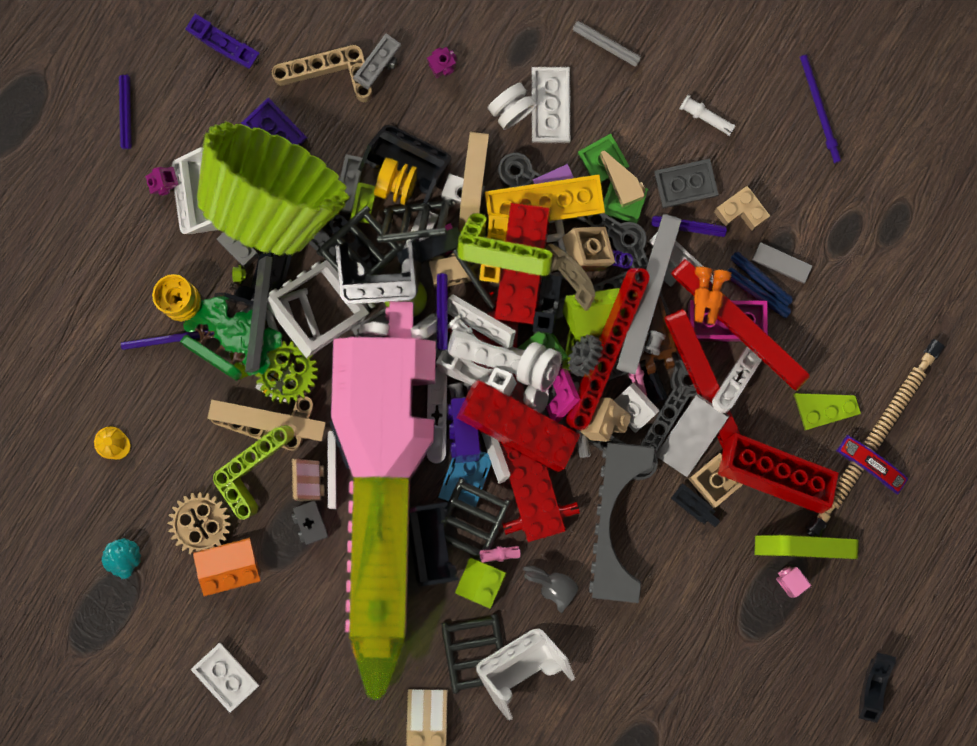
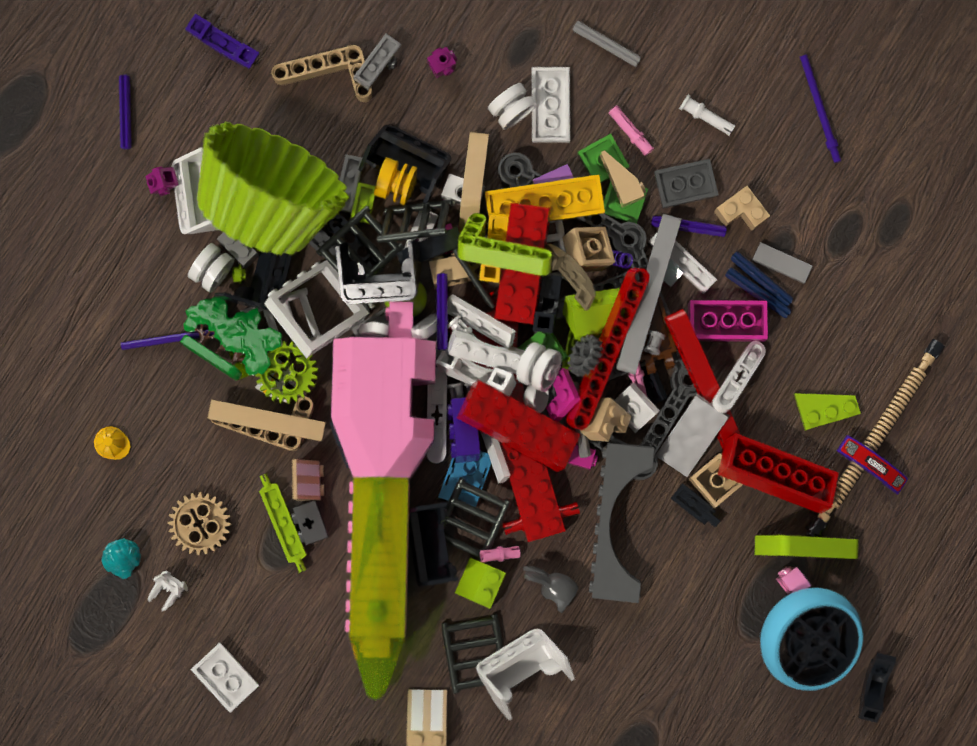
yellow wheel [152,274,201,322] -> none
orange slope [193,538,260,596] -> none
lime beam [213,425,294,519] -> none
dark purple tile [241,97,308,146] -> none
dark grey tile [245,256,273,373] -> none
white tile [328,431,337,509] -> none
red beam [671,259,810,391] -> none
orange piece [694,267,732,325] -> none
none -> white piece [148,571,188,611]
none -> white wheel [188,243,235,293]
none -> lime plate [259,473,307,573]
none -> dark pink brick [567,445,598,470]
none -> bright pink pin [608,105,654,156]
none -> black wheel [760,588,863,691]

